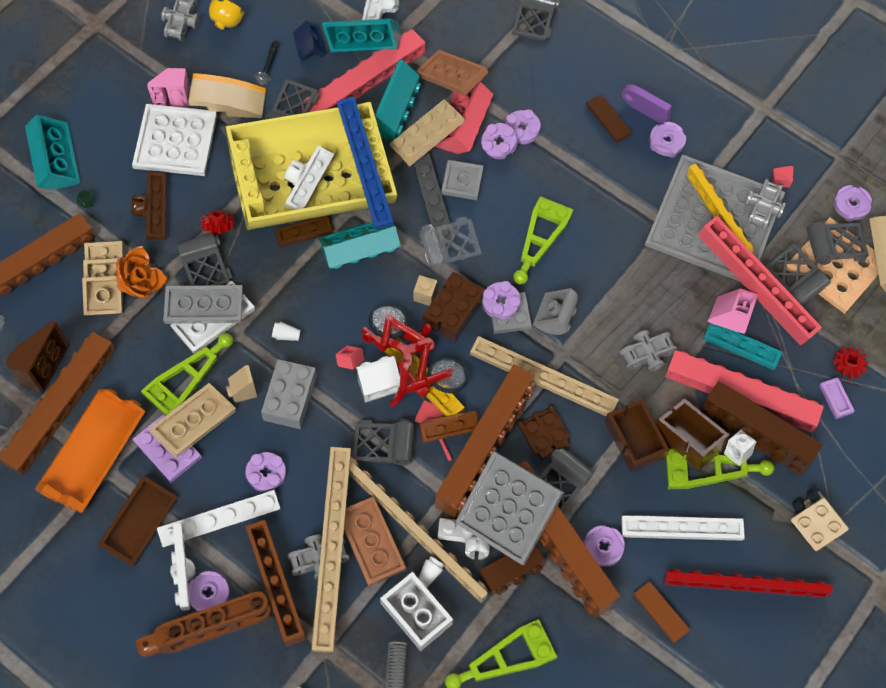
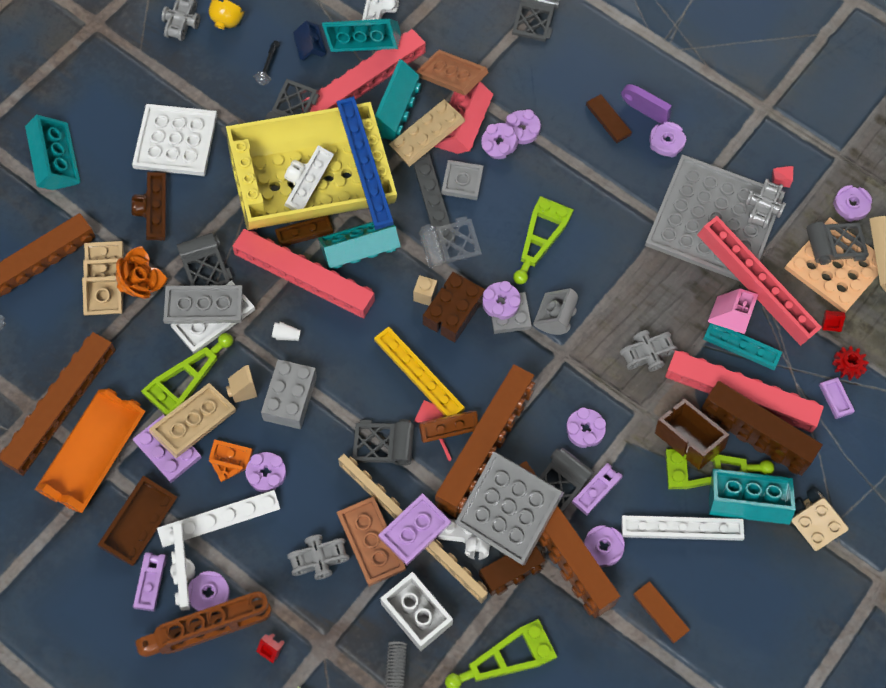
reddish brown slope [6,320,70,395] -> none
clear green plate [76,190,95,208] -> none
bright pink slope [147,68,191,107] -> none
tan slope [189,73,266,118] -> none
red gear [201,211,234,234] -> none
dark orange brick [245,520,306,647] -> none
tan plate [312,447,351,653] -> none
coral slope [336,345,364,369] -> none
white slope [356,356,400,402] -> none
red piece [361,304,468,407] -> none
white cone [419,556,444,588] -> none
tan plate [470,336,619,416] -> none
reddish brown plate [517,405,570,460] -> none
reddish brown piece [604,399,670,473] -> none
red plate [663,569,833,598] -> none
yellow plate [686,164,754,253] -> none
white brick [724,430,757,466] -> none
dark grey piece [765,243,831,307] -> none
none -> lavender plate [133,552,167,611]
none -> orange slope [209,439,253,482]
none -> coral brick [232,229,375,319]
none -> red tile [256,634,284,663]
none -> lavender plate [378,493,451,565]
none -> lavender plate [566,408,606,448]
none -> lavender plate [572,463,623,516]
none -> teal slope [709,469,796,525]
none -> red tile [821,310,846,332]

